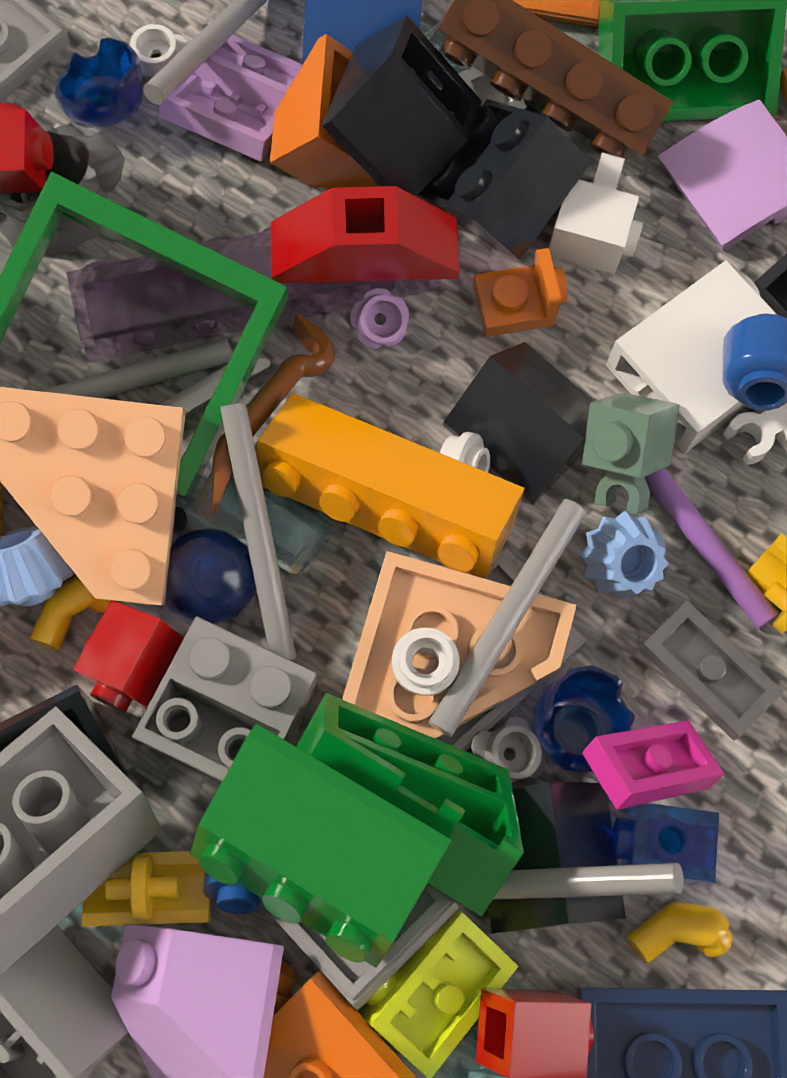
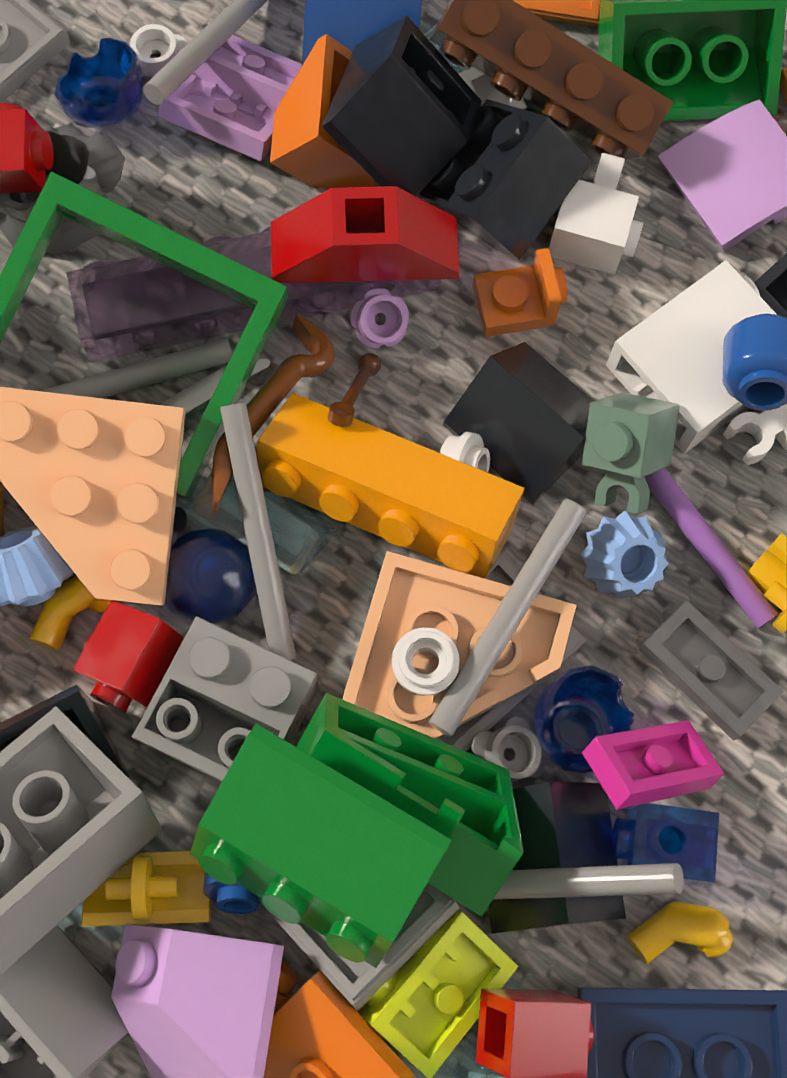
none -> reddish brown hinge [328,353,381,427]

